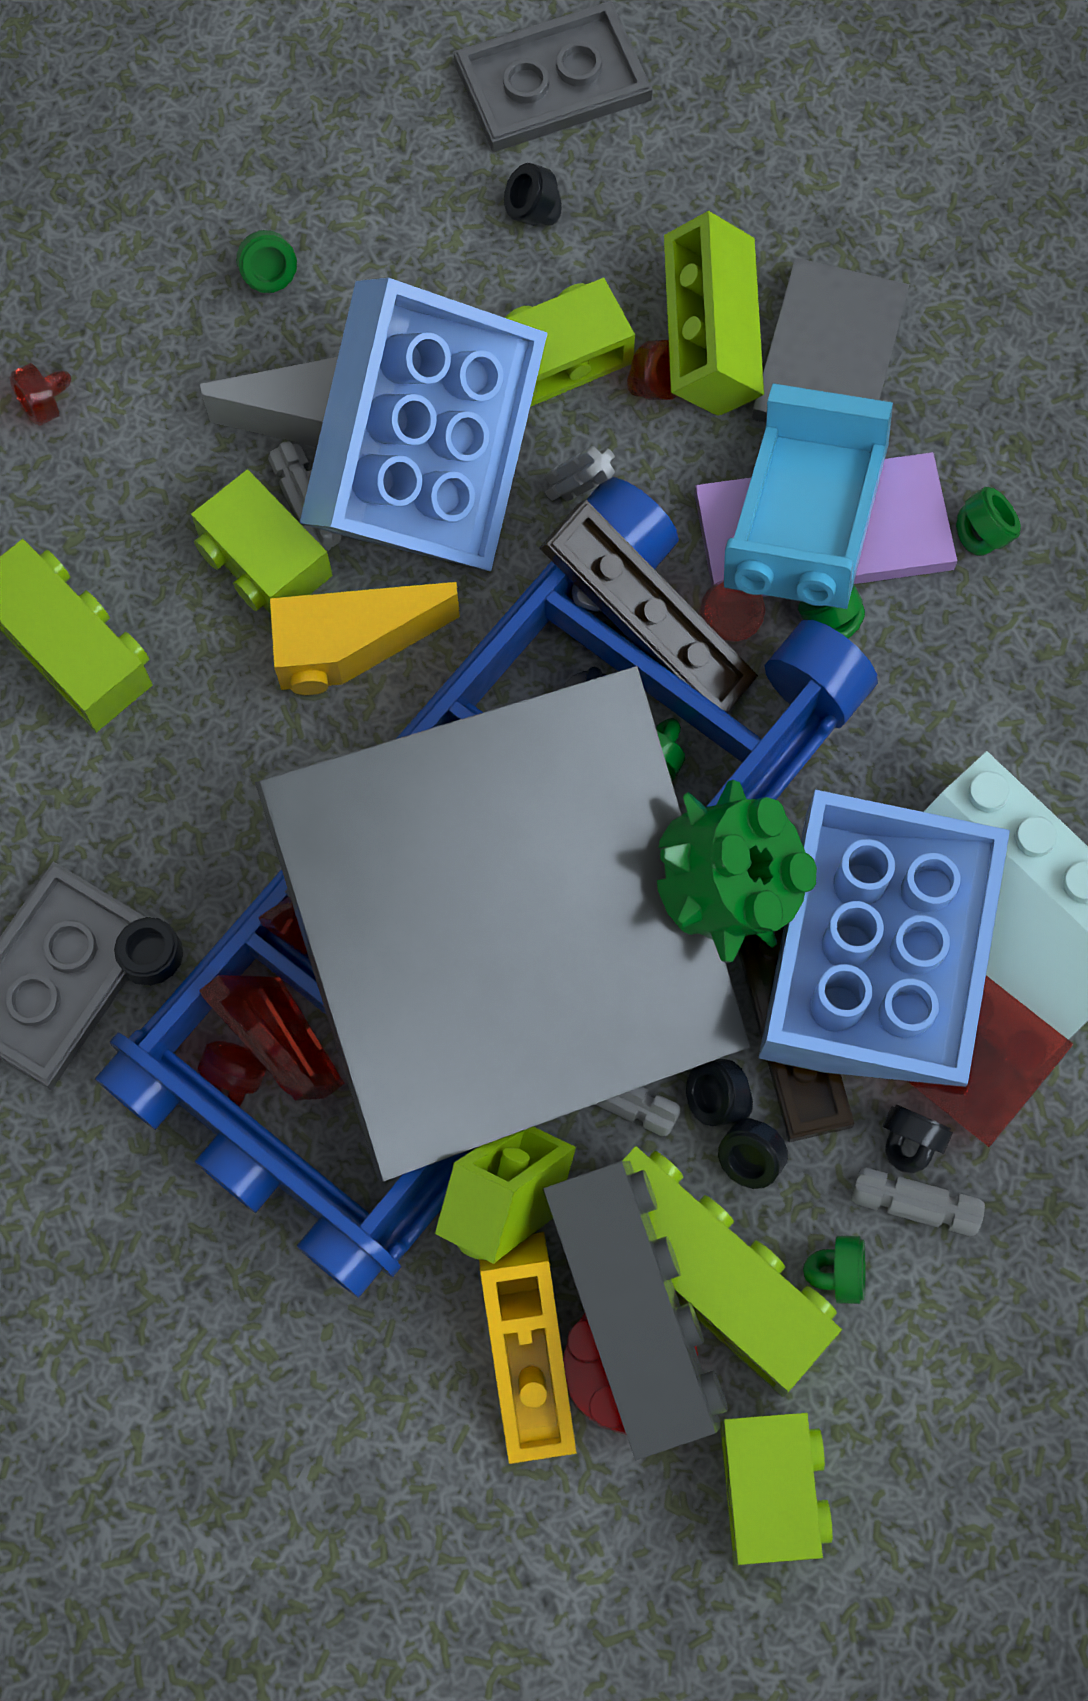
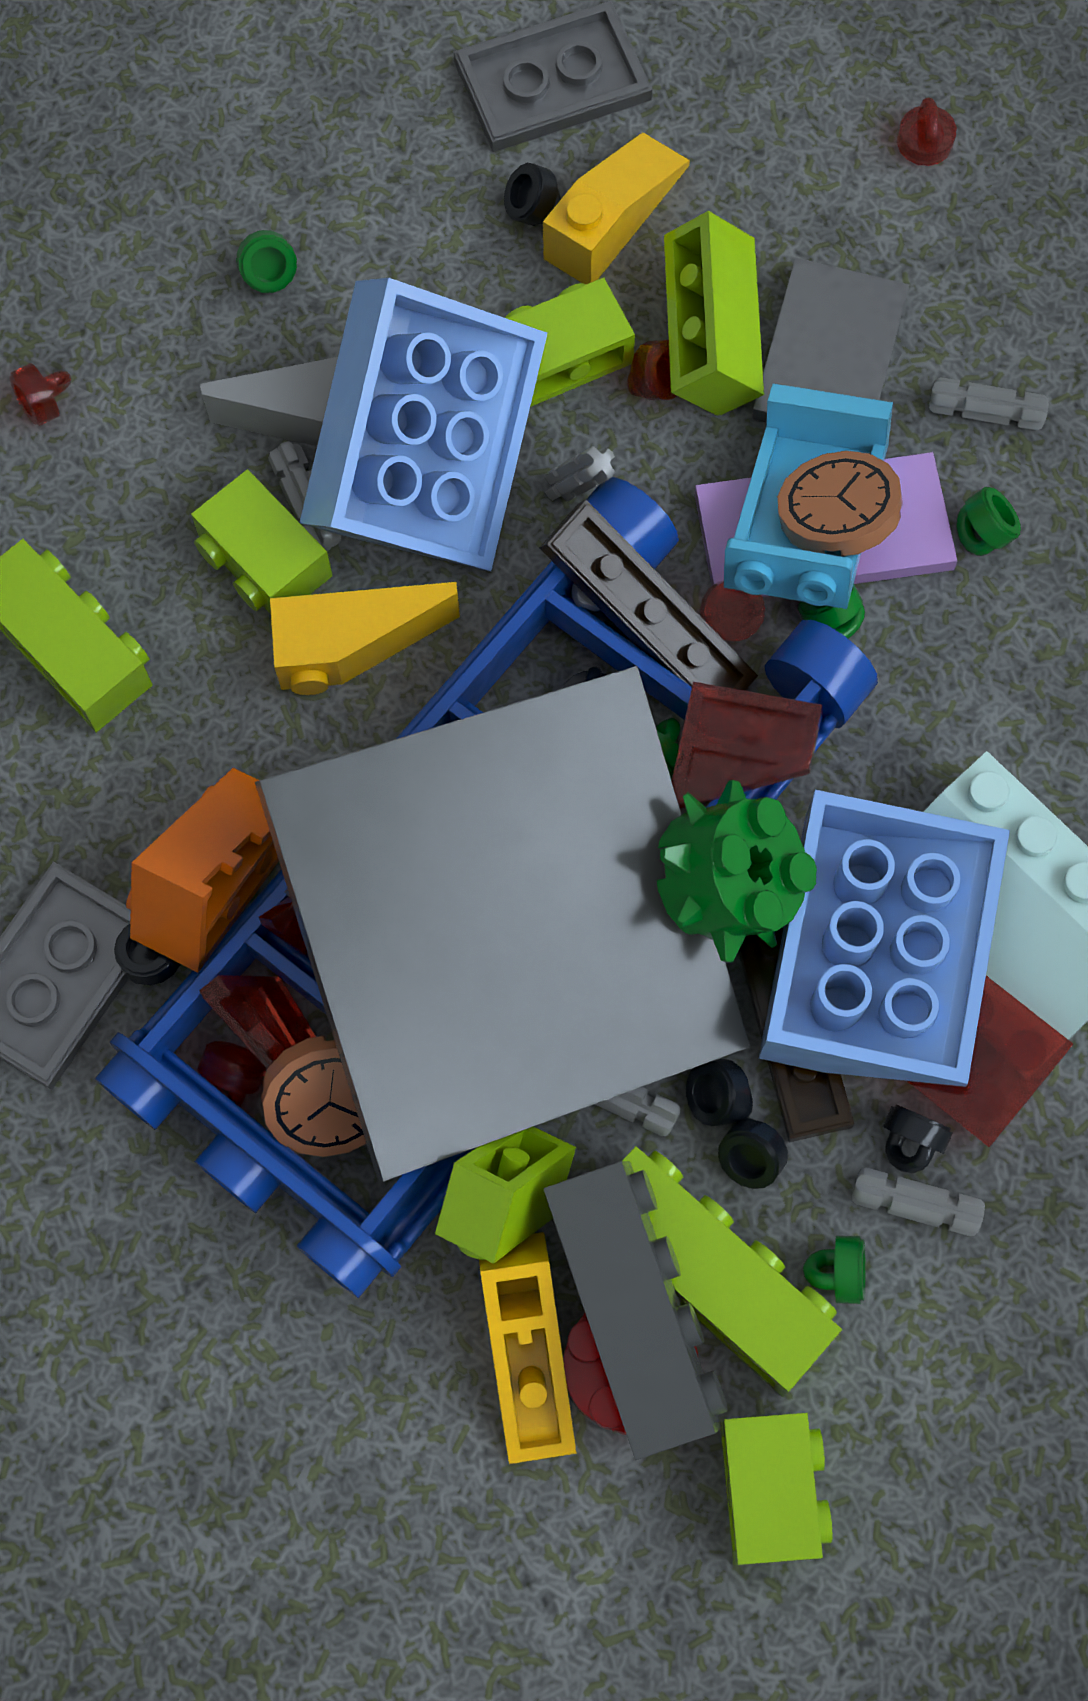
none -> orange wedge [126,768,279,973]
none -> nougat tile [261,1036,366,1157]
none -> yellow slope [543,132,690,284]
none -> clear red wing [672,681,823,809]
none -> nougat tile [777,451,903,556]
none -> clear red tile [897,97,957,166]
none -> light grey axle [929,377,1049,430]

